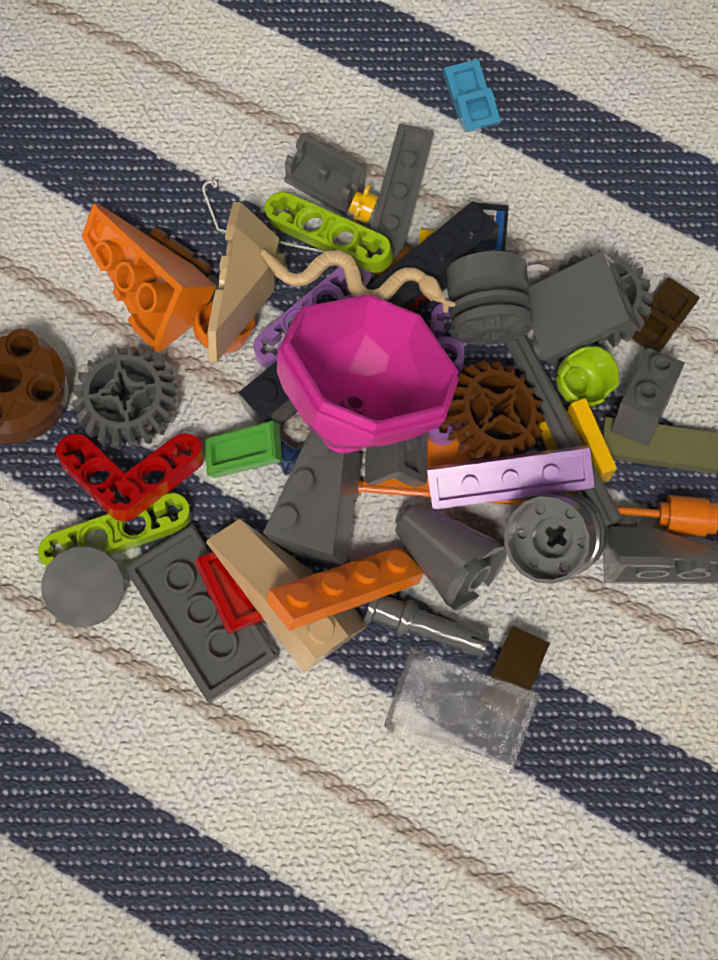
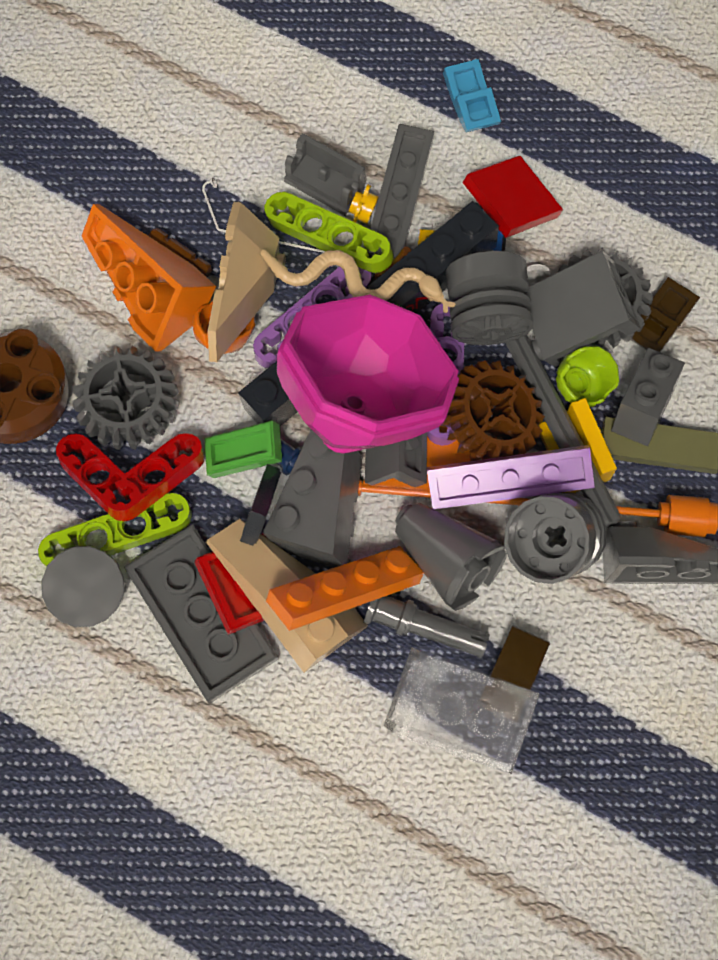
none -> black tile [240,464,281,546]
none -> red tile [462,156,563,238]

